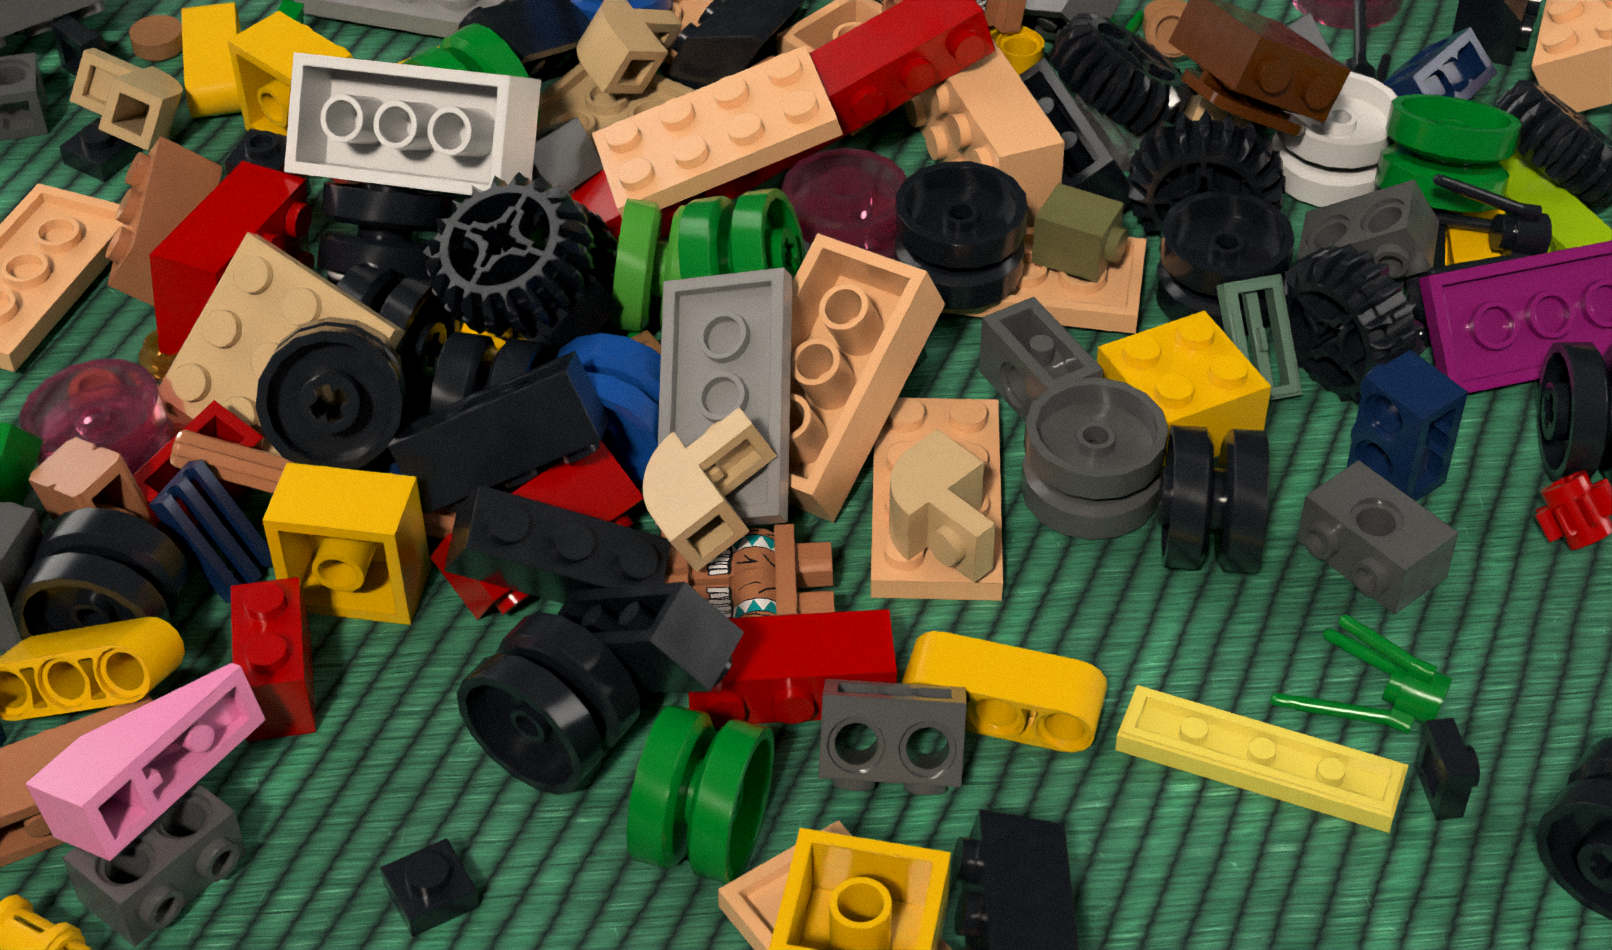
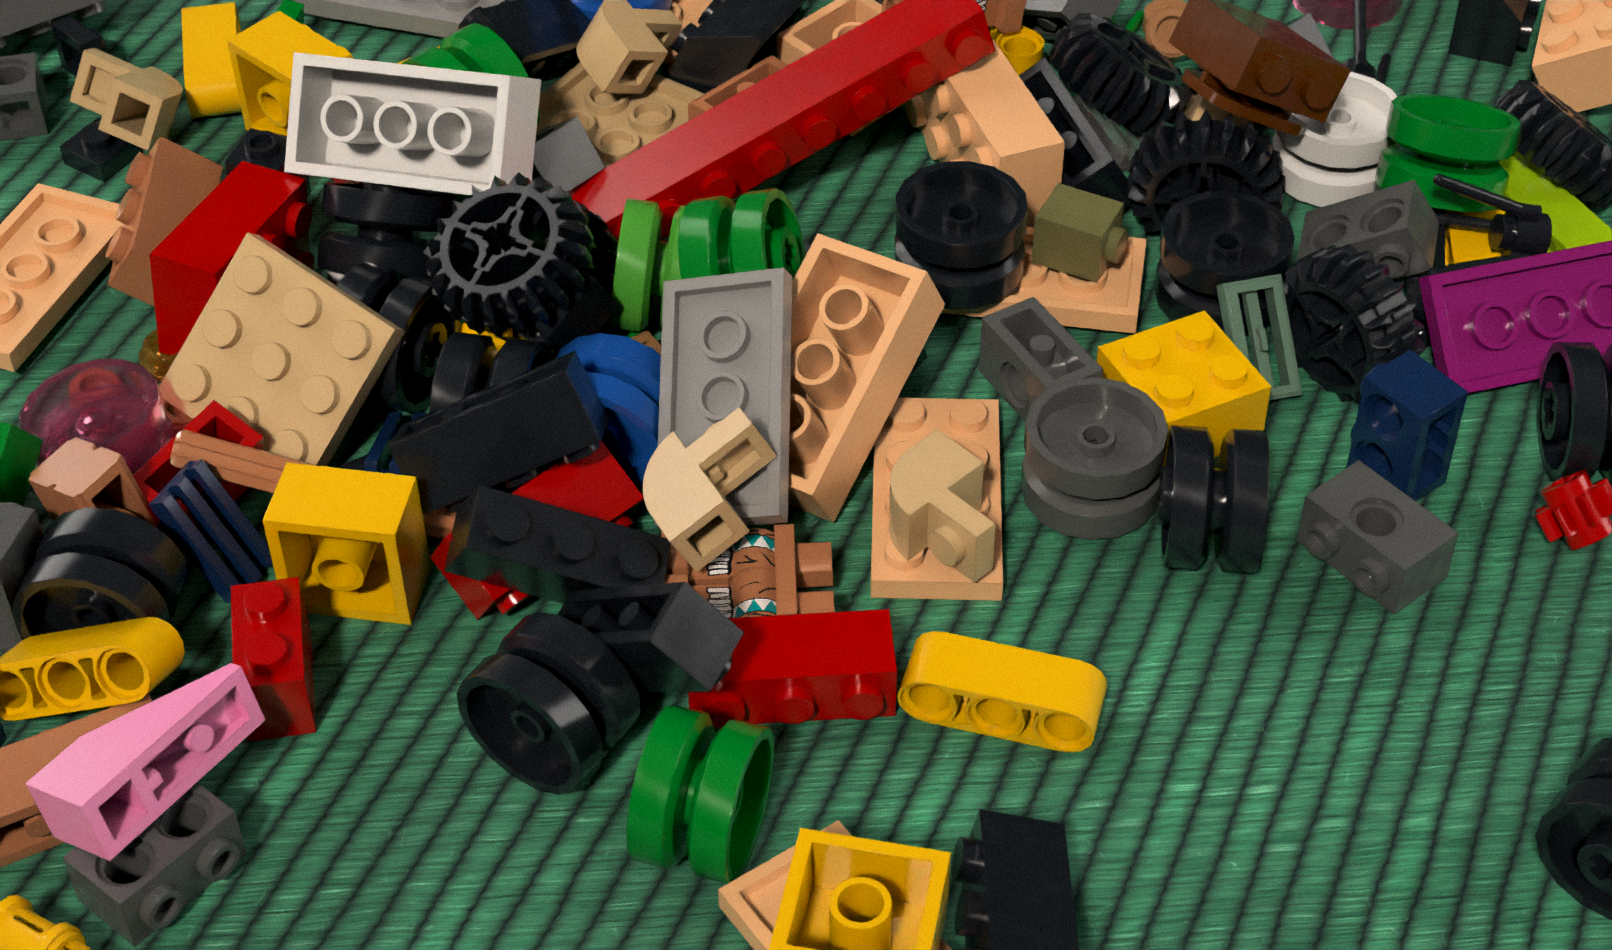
medium nougat tile [129,15,183,62] -> none
black wheel [255,317,407,470] -> none
black plate [380,838,480,937] -> none
light nougat plate [592,45,843,217] -> none
clear pink wheel [781,148,907,260] -> none
dark grey brick [818,679,967,795] -> none
light yellow tile [1115,685,1409,833] -> none
green plant [1270,614,1453,735] -> none
dark blue brick [1382,27,1498,100] -> none
black plate [1414,718,1480,821] -> none

